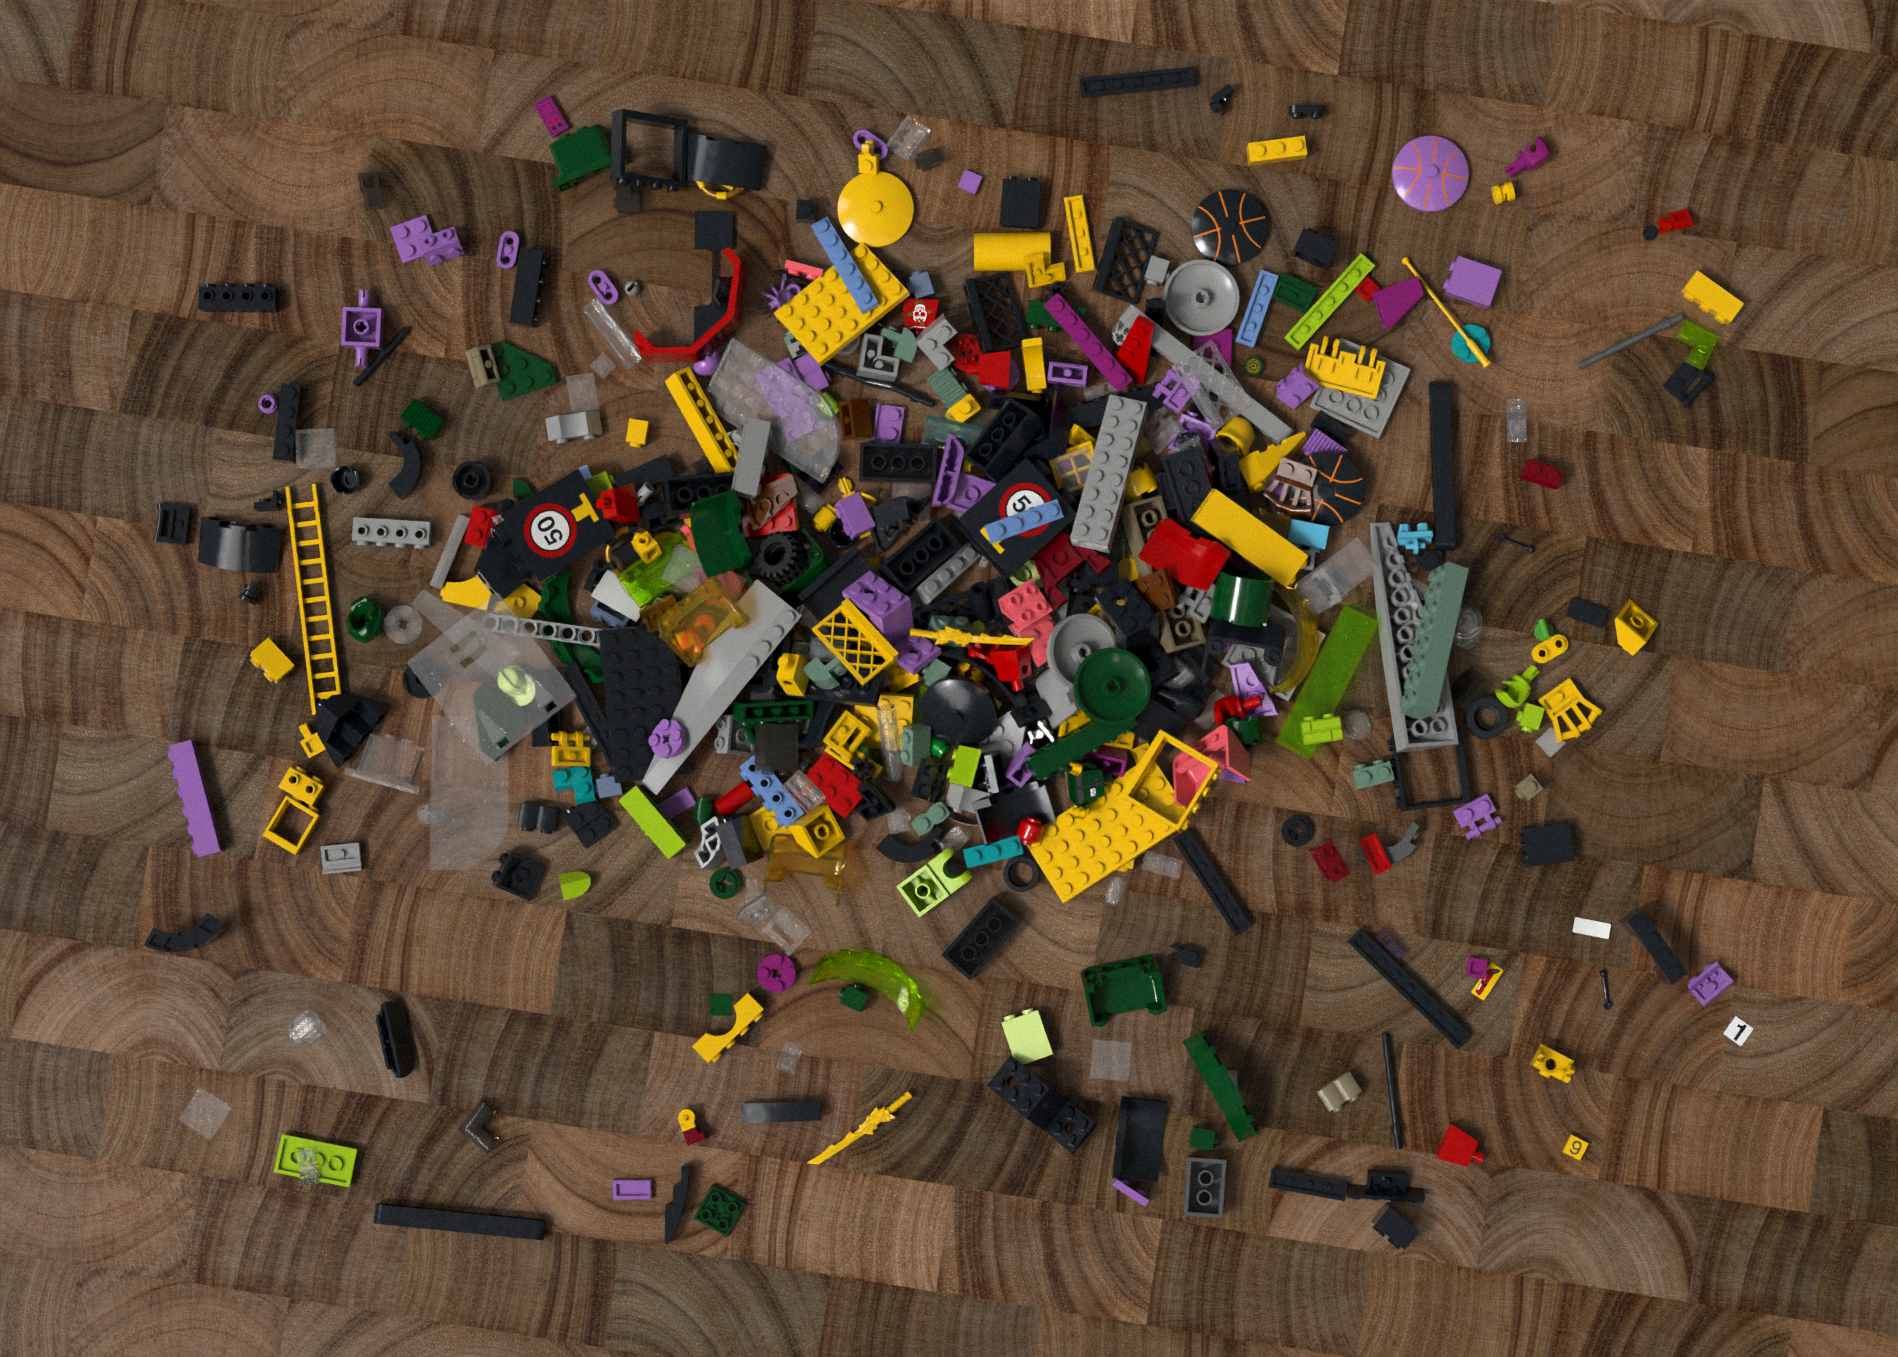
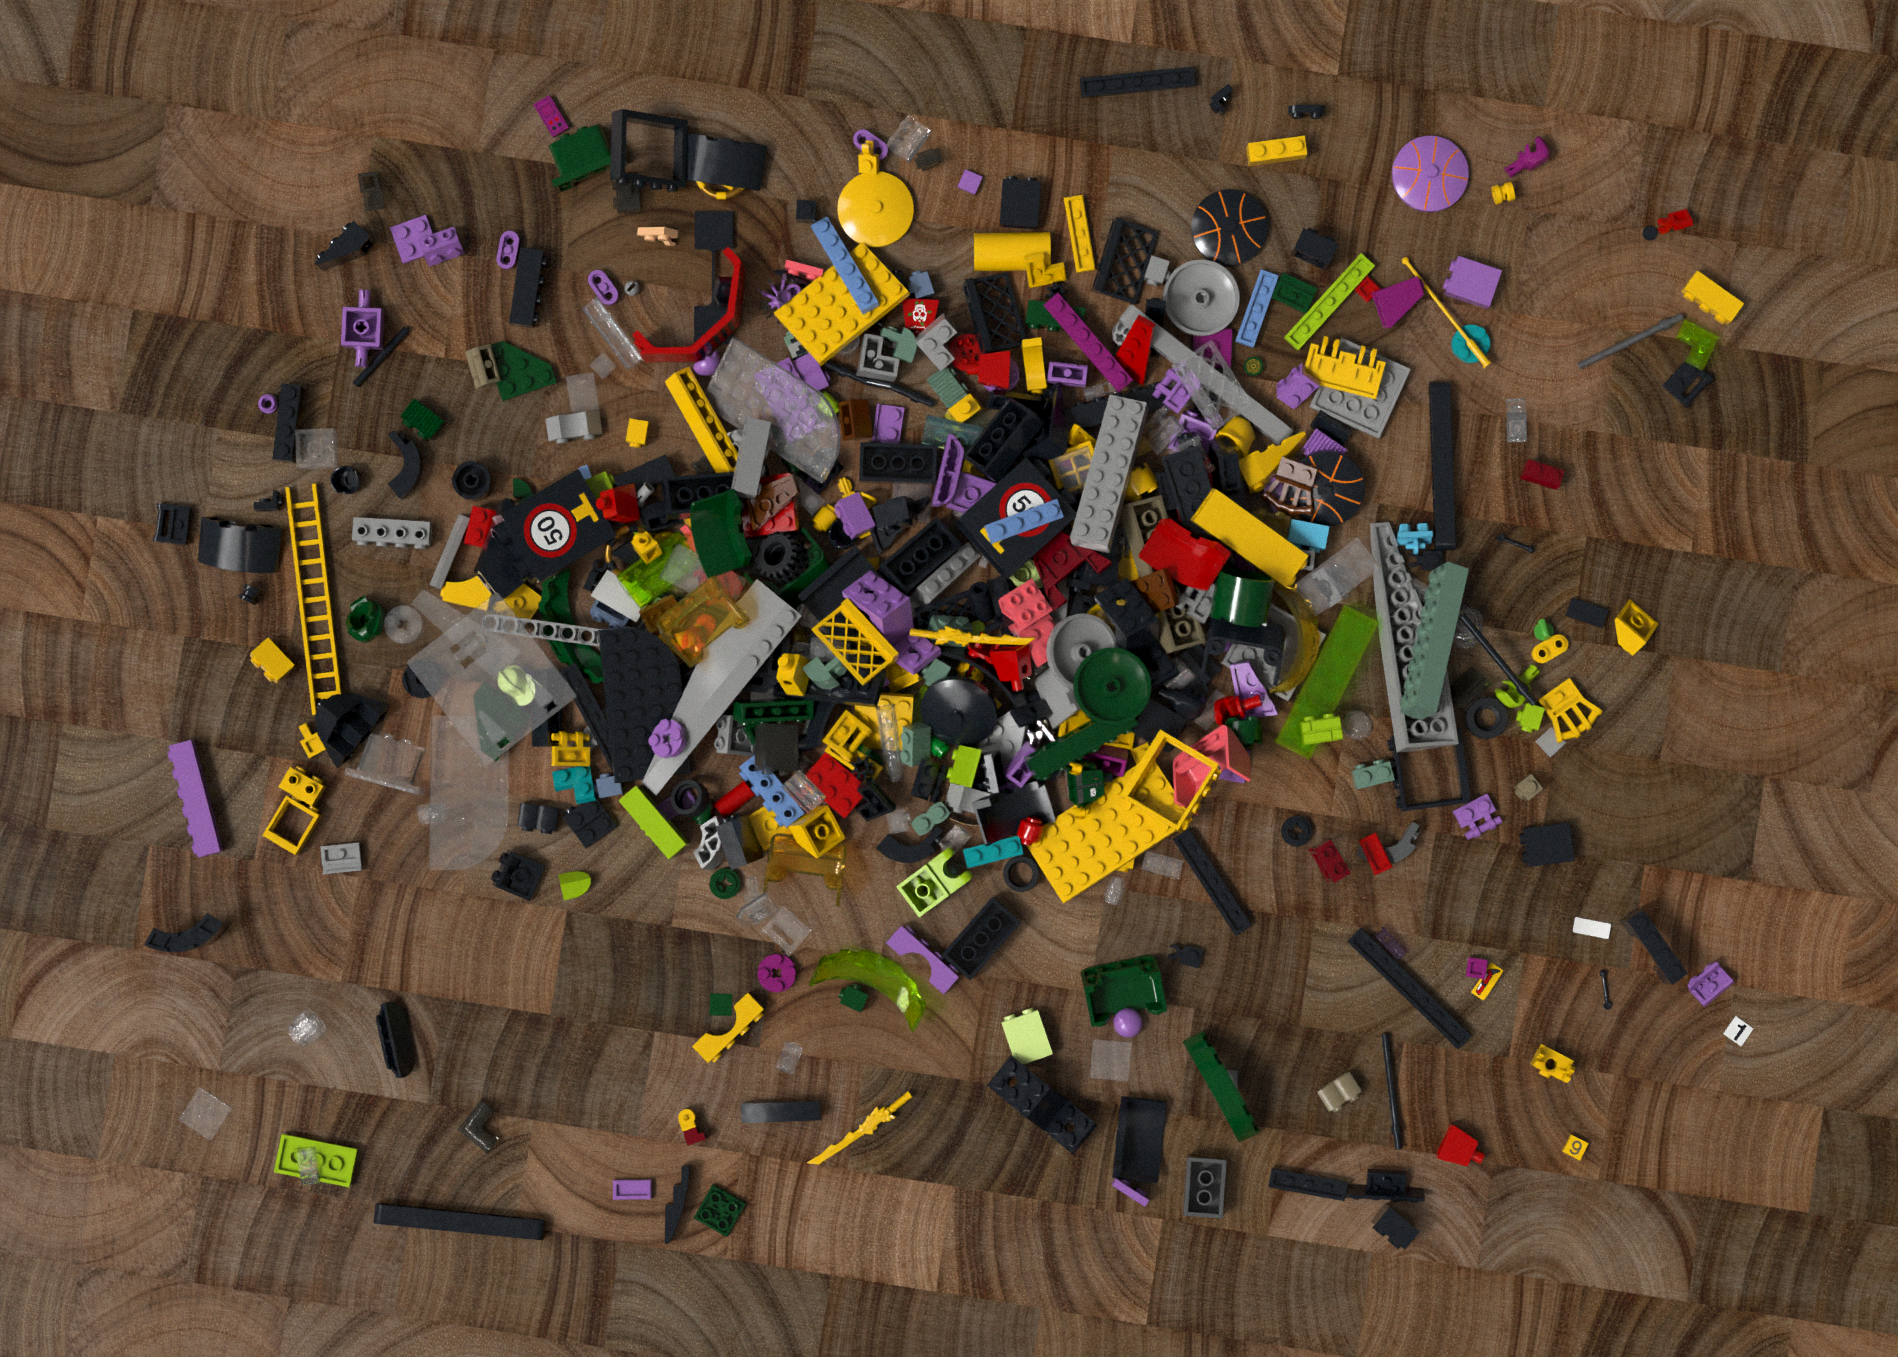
black brick [198,283,279,313] -> none
dark green brick [1189,1126,1218,1150] -> none
none -> black slope [315,221,376,271]
none -> light nougat plate [637,227,678,246]
none -> black tyre [671,779,709,817]
none -> medium lavender arch [886,926,959,994]
none -> medium lavender hair [1114,1008,1143,1038]
none -> black bar [1459,613,1537,706]

